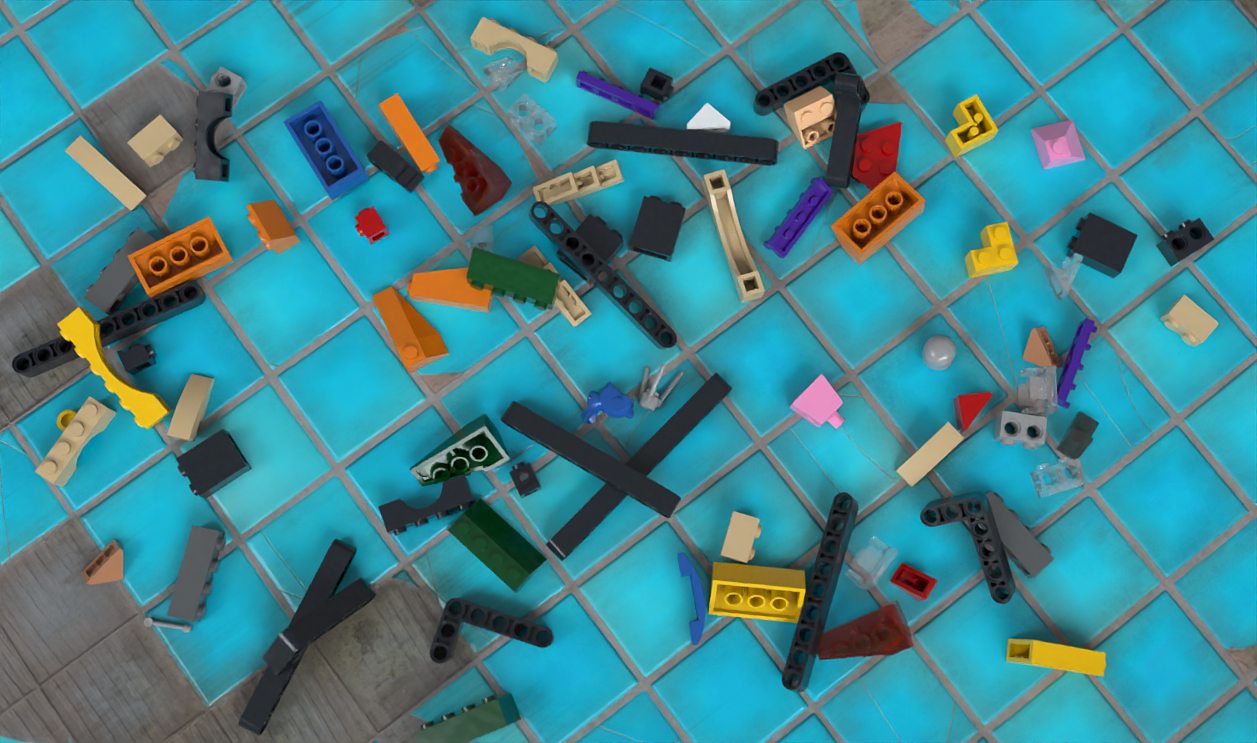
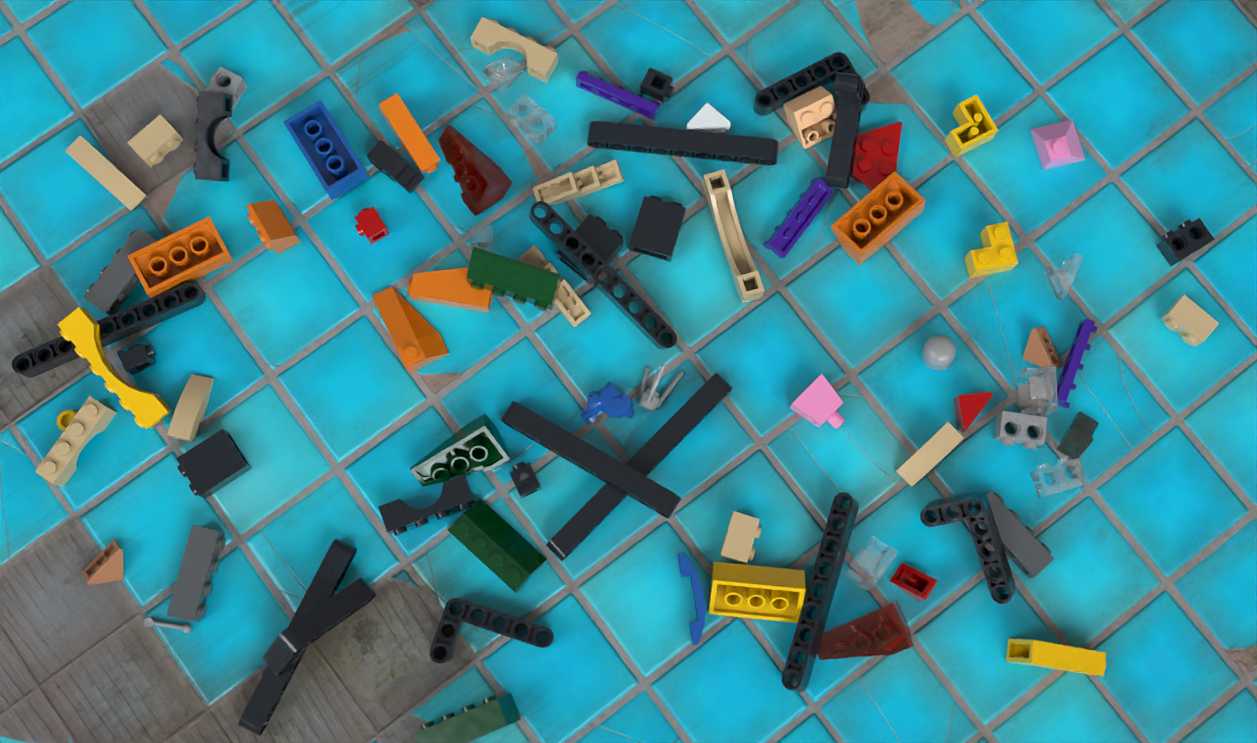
black brick [1066,213,1138,278] -> none

